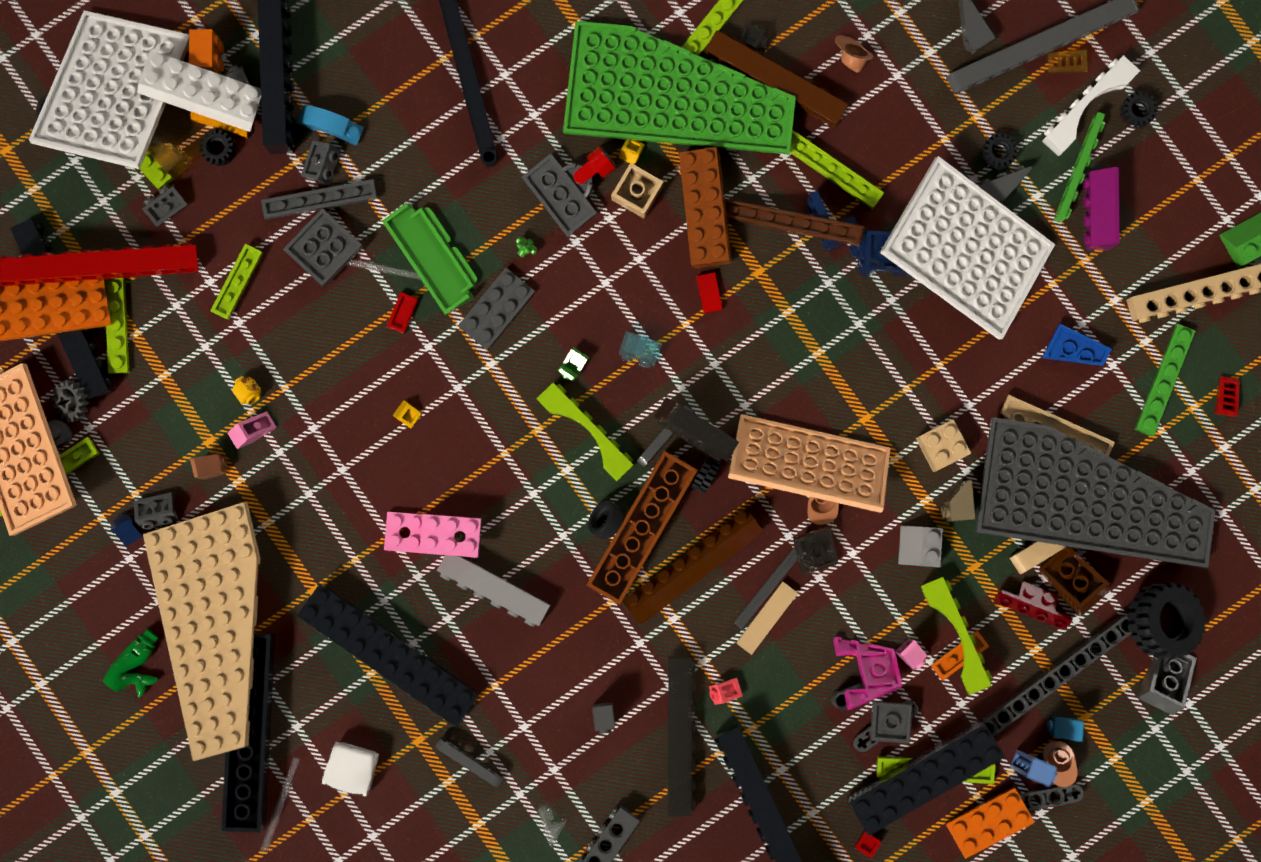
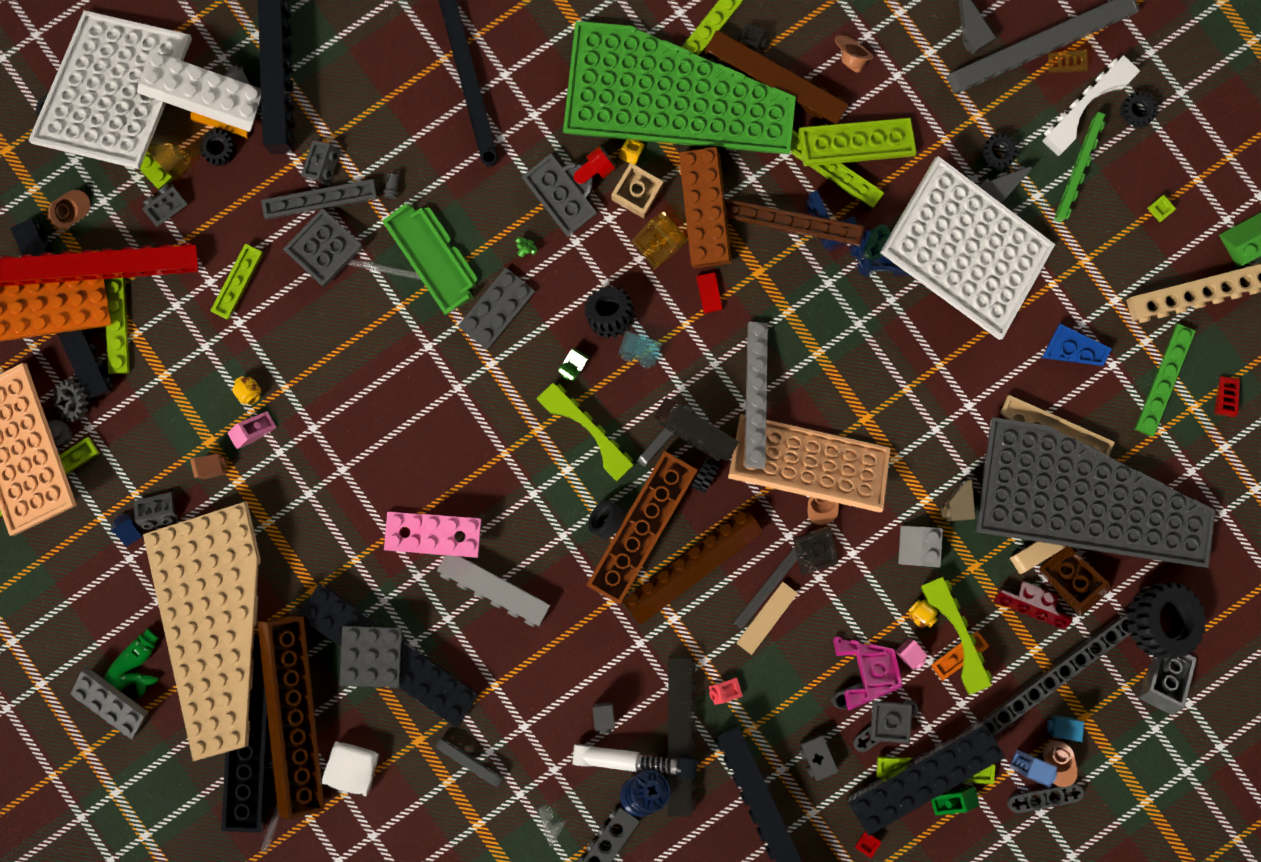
orange brick [189,29,224,75] -> none
dark azure arch [297,105,364,145] -> none
red tile [386,292,419,334] -> none
yellow slope [393,400,422,428] -> none
tan brick [916,419,971,472] -> none
orange plate [946,786,1035,859] -> none
magenta slope [1083,167,1120,250] -> none
none -> nougat piece [48,190,90,229]
none -> dark grey plate [70,667,148,740]
none -> reddish brown brick [257,616,325,820]
none -> dark grey plate [340,626,402,688]
none -> dark grey pin [383,174,400,199]
none -> piece [572,744,698,780]
none -> black tyre [584,285,636,339]
none -> dark blue wheel [620,770,670,817]
none -> clear yellow slope [631,212,688,269]
none -> light grey plate [745,322,768,469]
none -> lime plate [798,118,917,166]
none -> dark grey brick [798,734,838,781]
none -> clear green beam [863,224,890,261]
none -> yellow head [909,600,938,628]
none -> green slope [931,786,980,816]
none -> lime plate [1147,195,1176,222]

